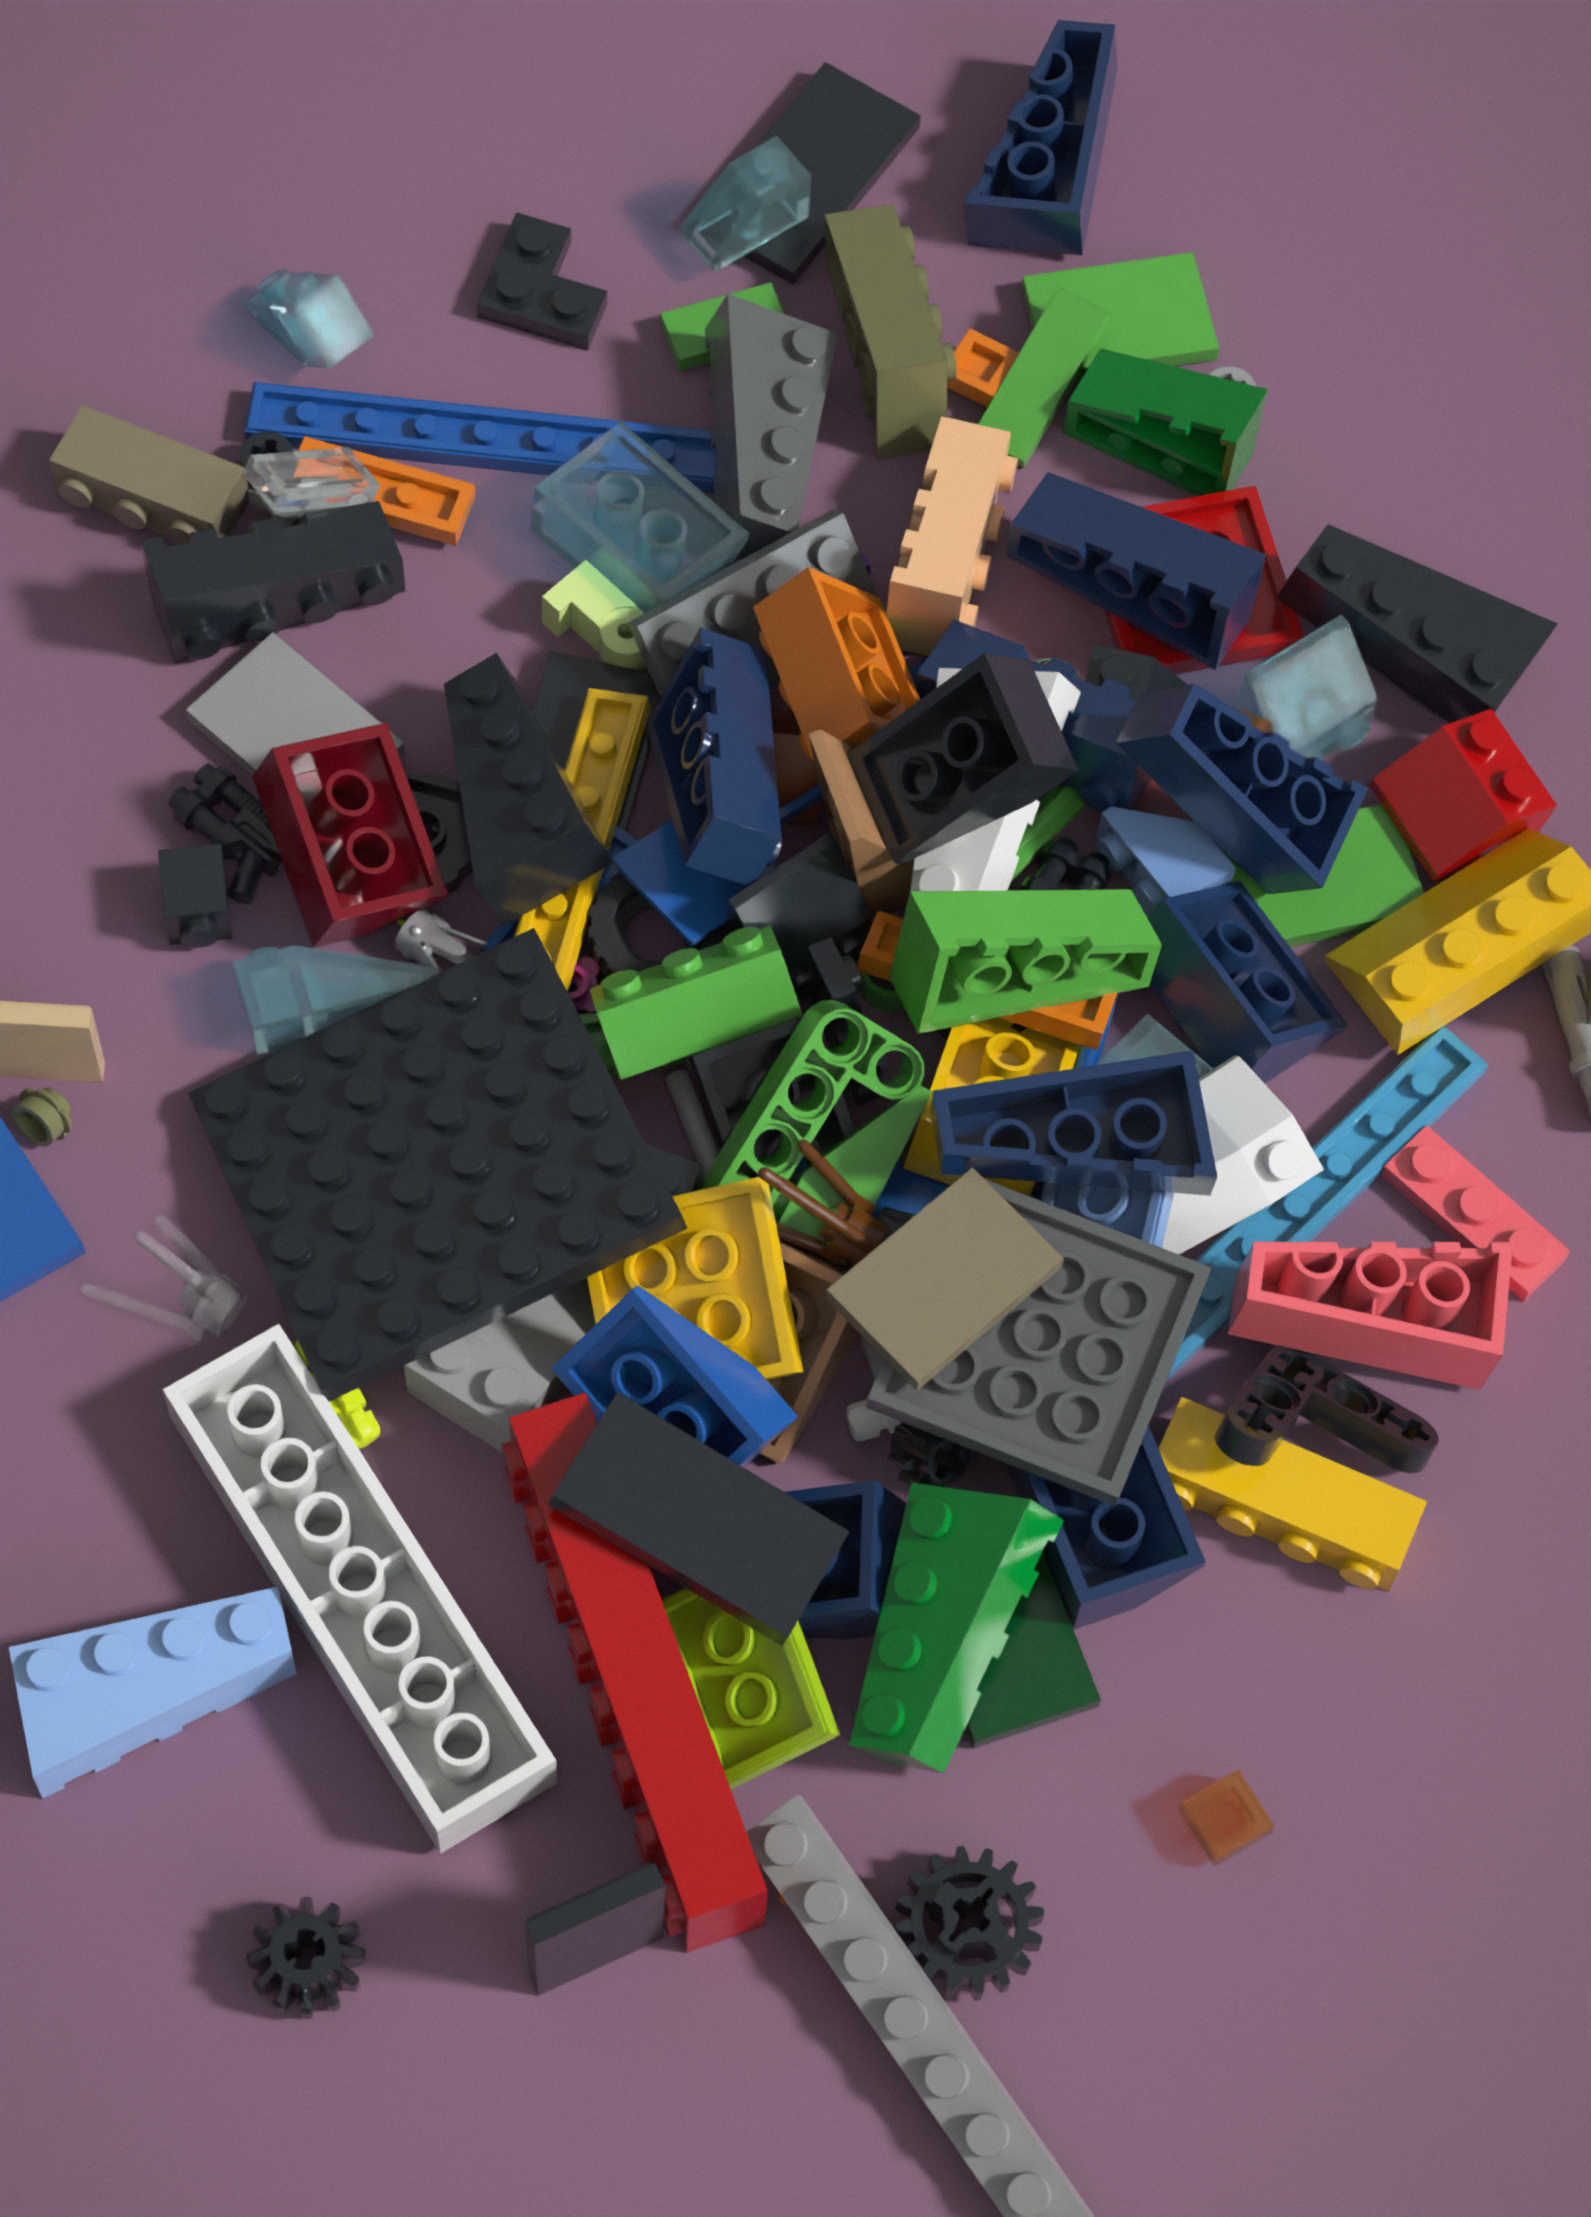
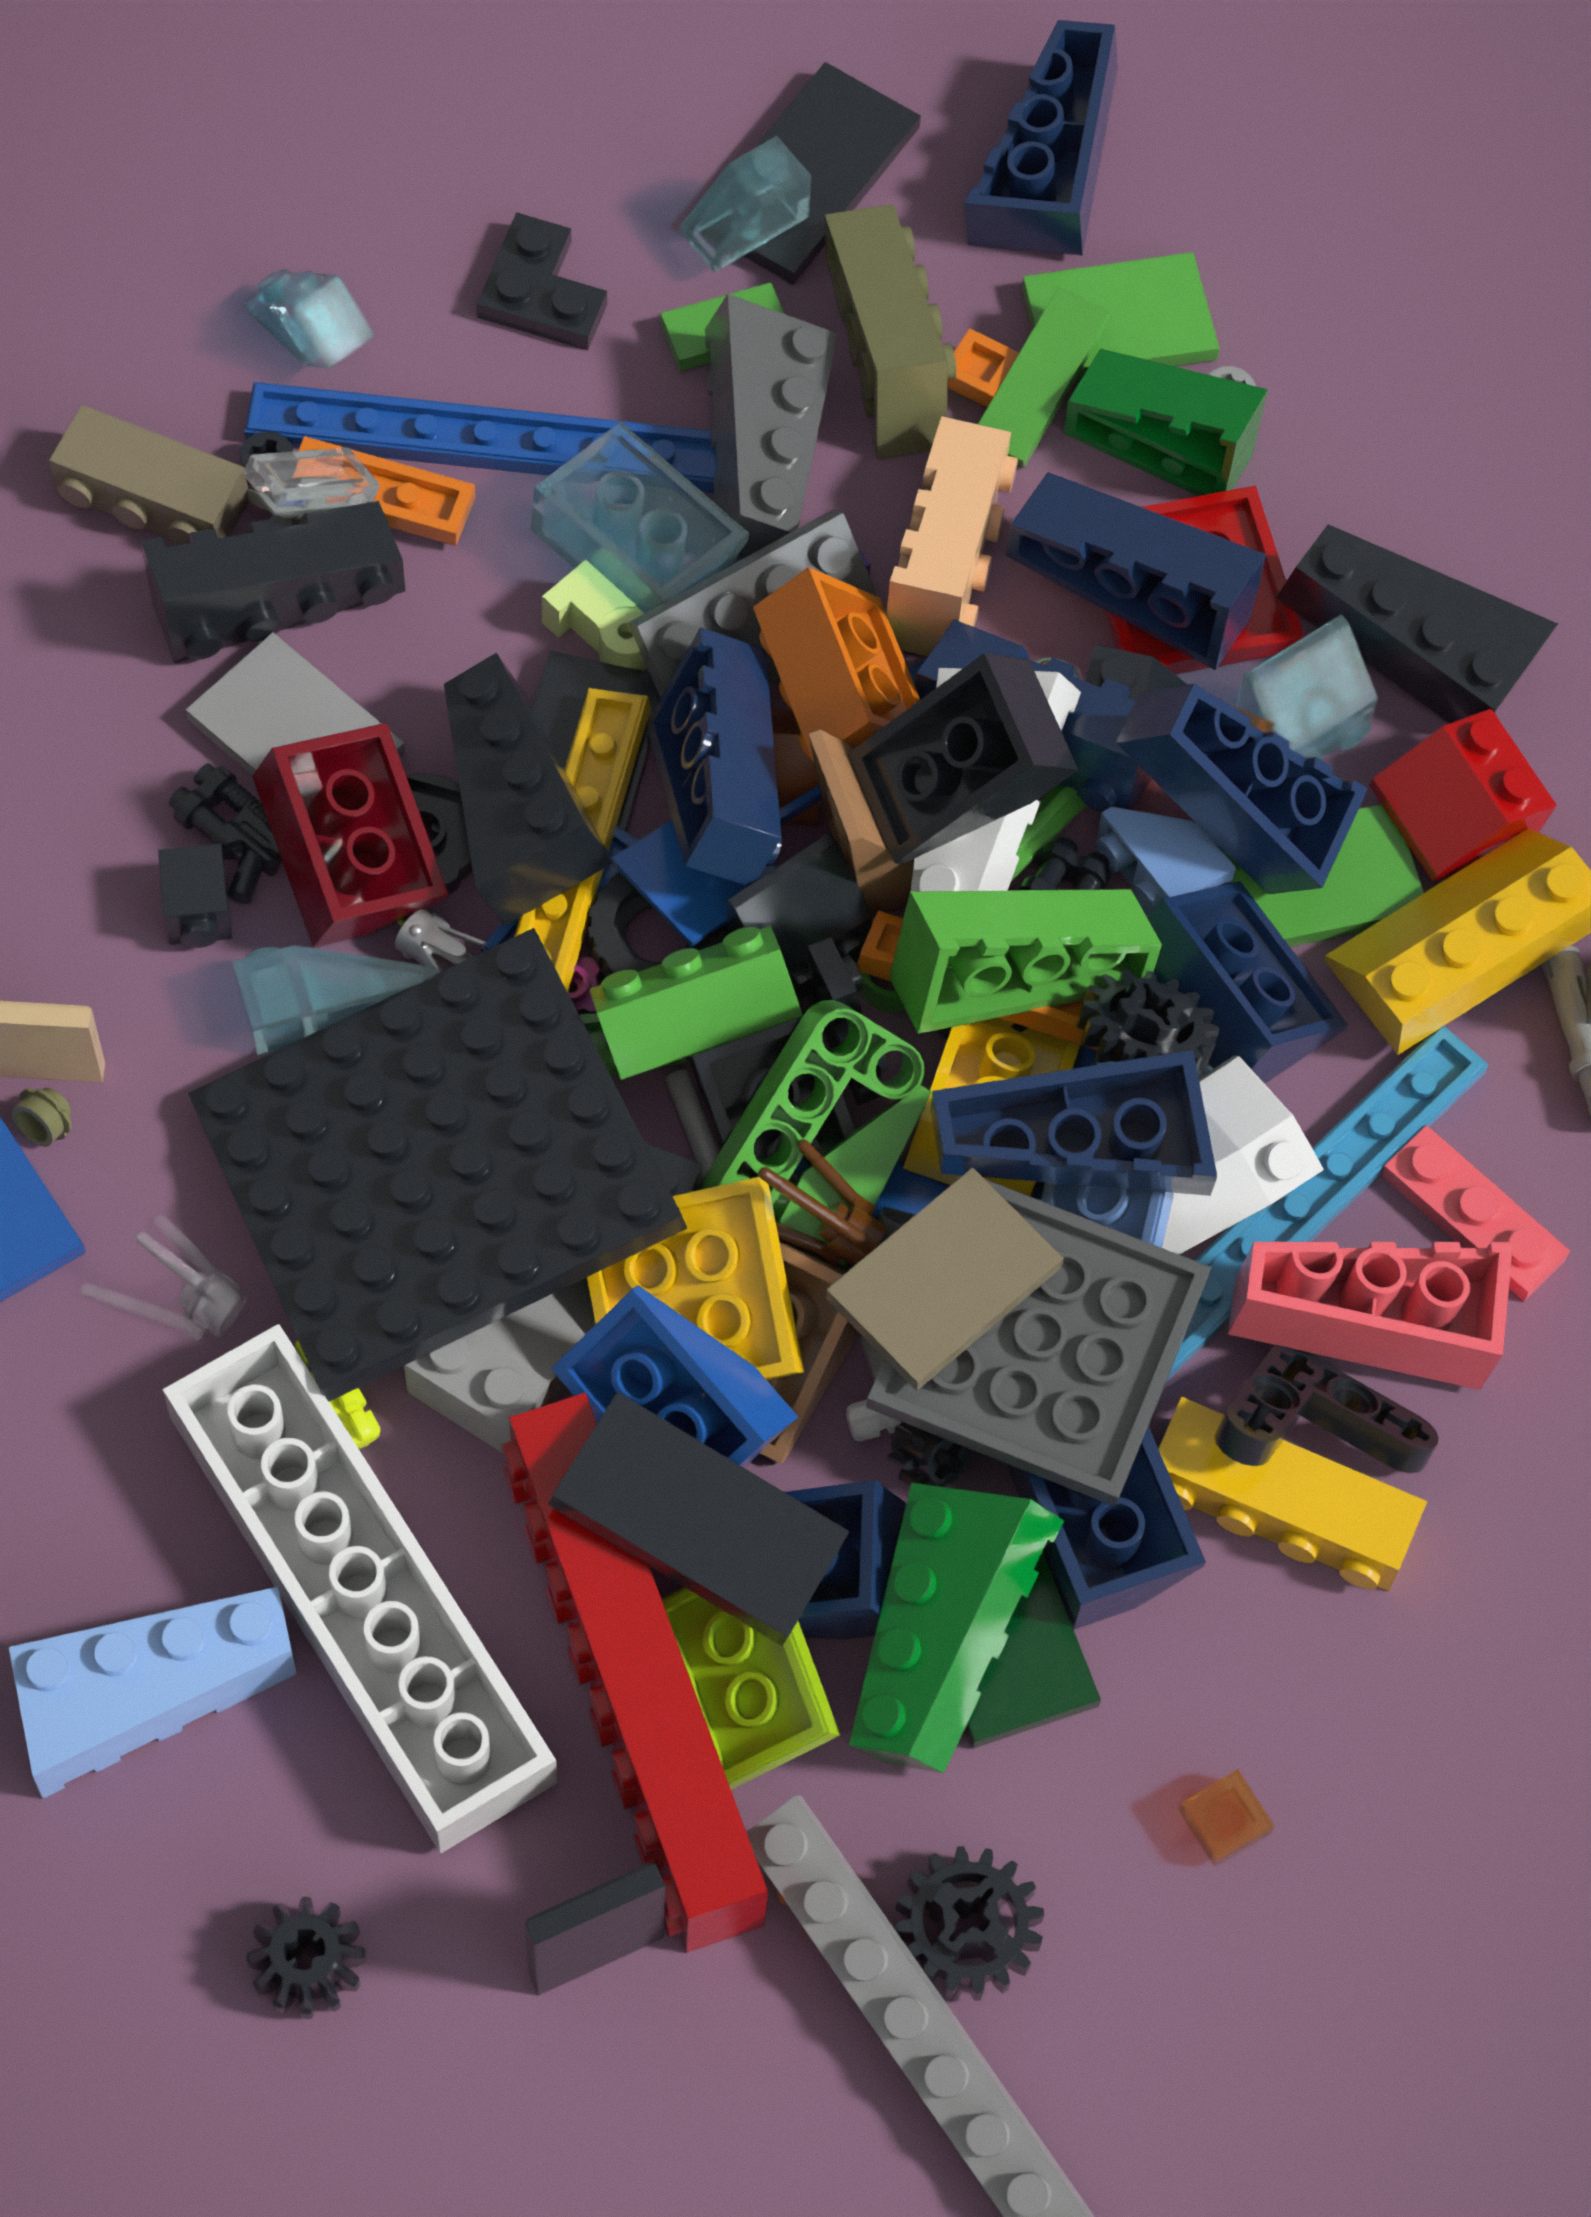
none -> black gear [1076,969,1219,1071]

